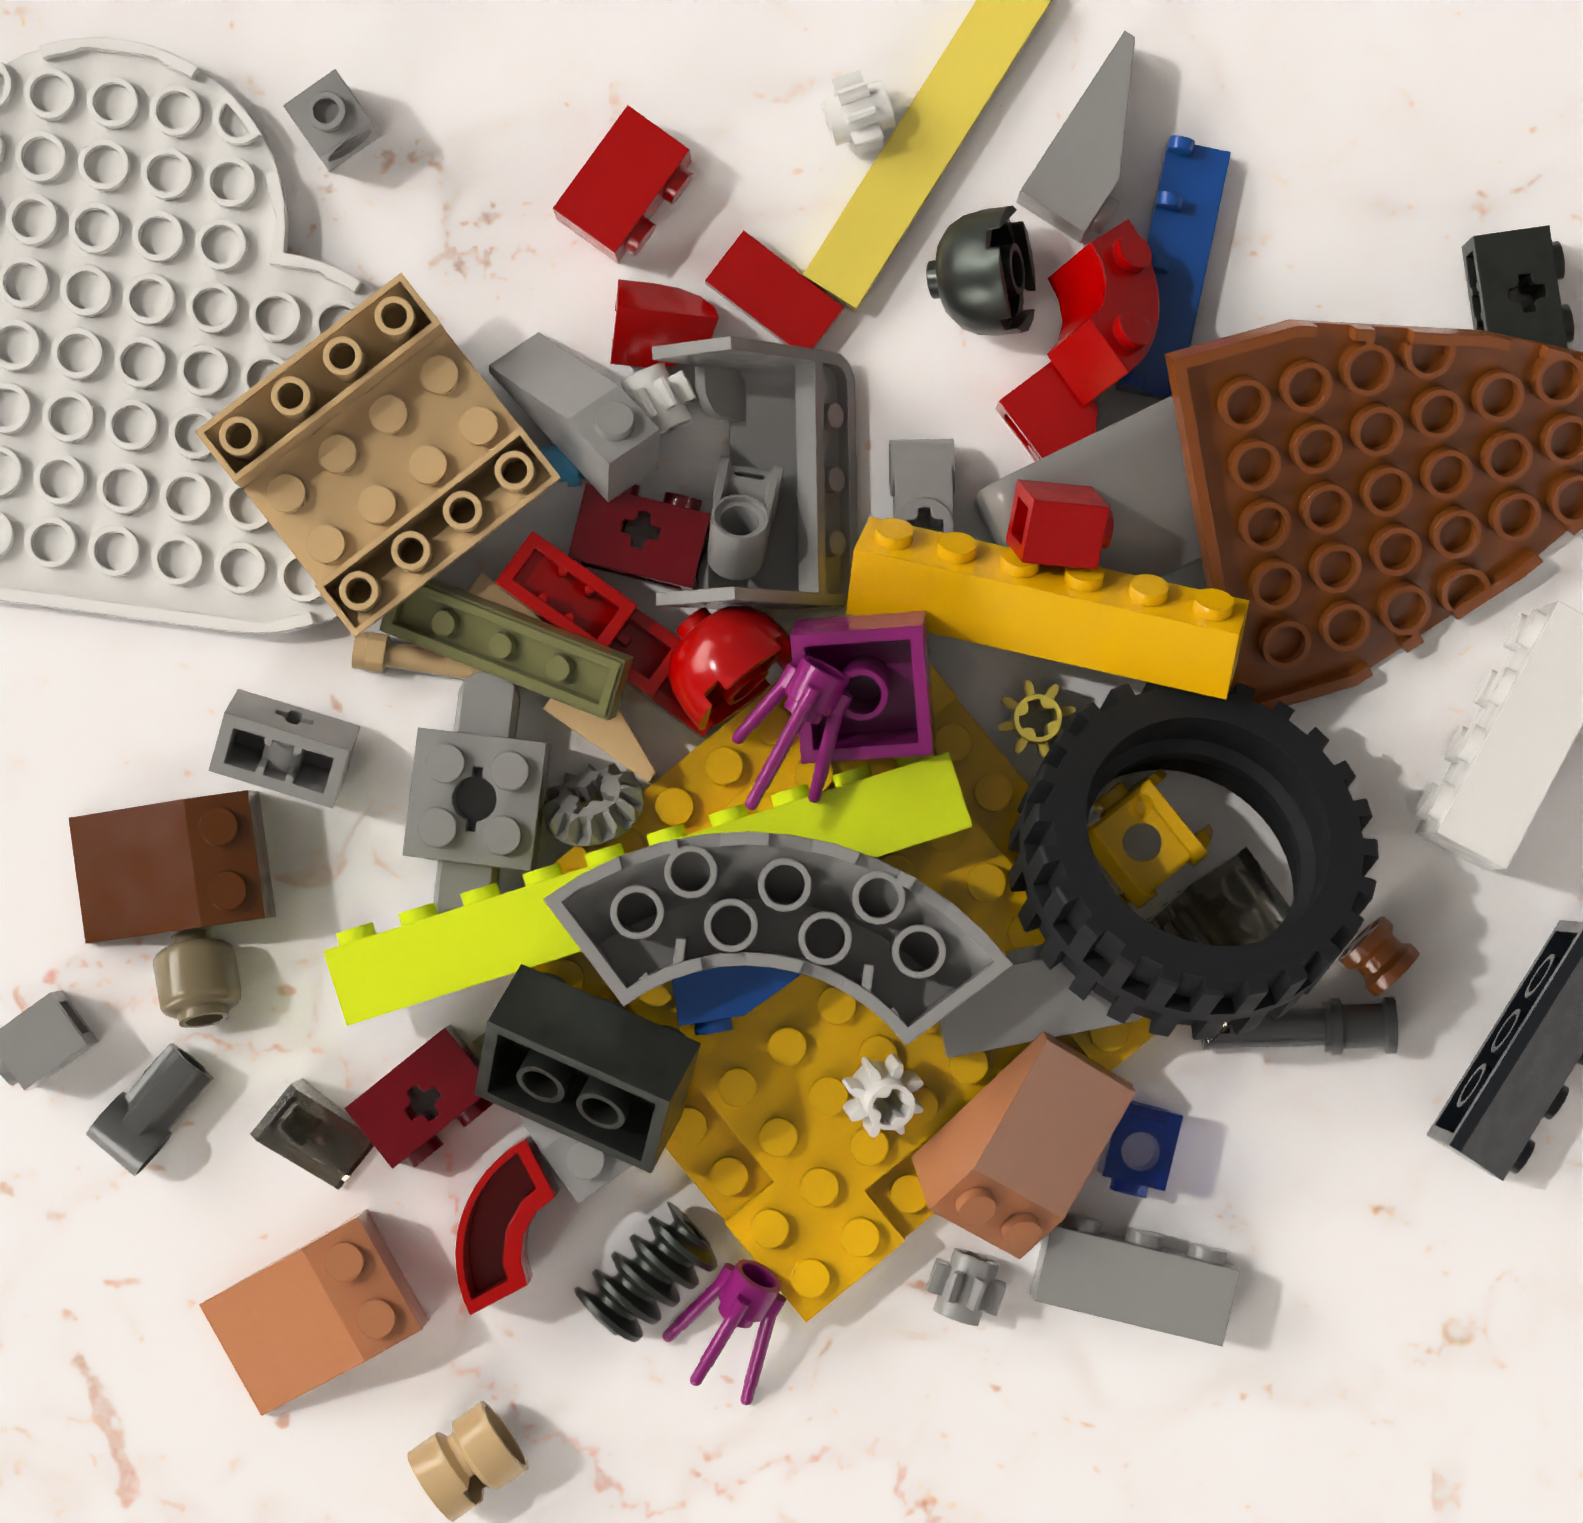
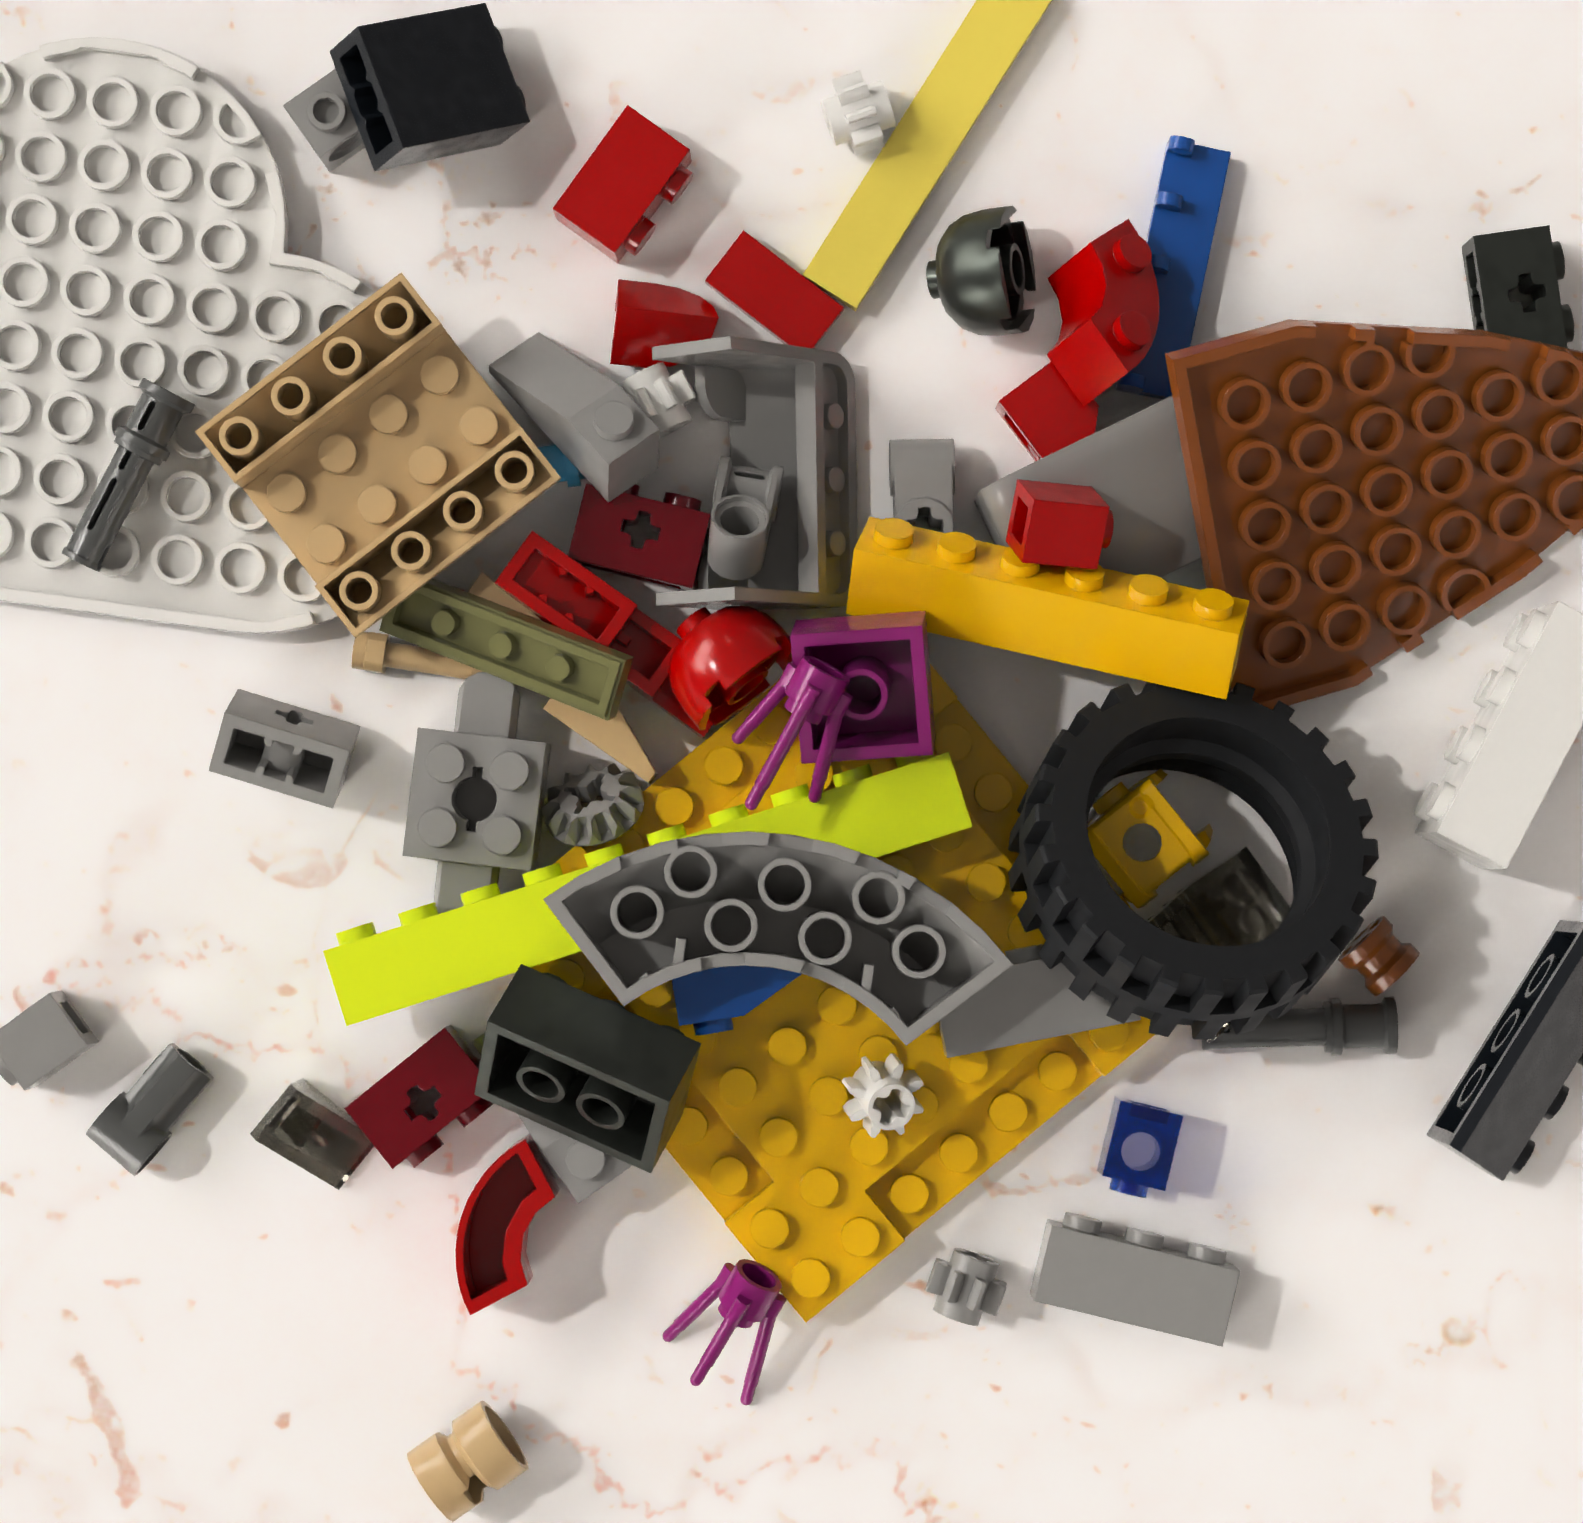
reddish brown slope [68,790,276,944] -> none
dark tan head [153,929,241,1028] -> none
nougat slope [199,1209,429,1416] -> none
pearl dark grey piece [574,1202,718,1342] -> none
nougat slope [911,1031,1136,1259] -> none
light yellow gear [996,680,1076,759] -> none
light grey slope [1016,30,1135,243] -> none
none -> dark grey pin [62,378,195,572]
none -> black brick [329,3,530,172]

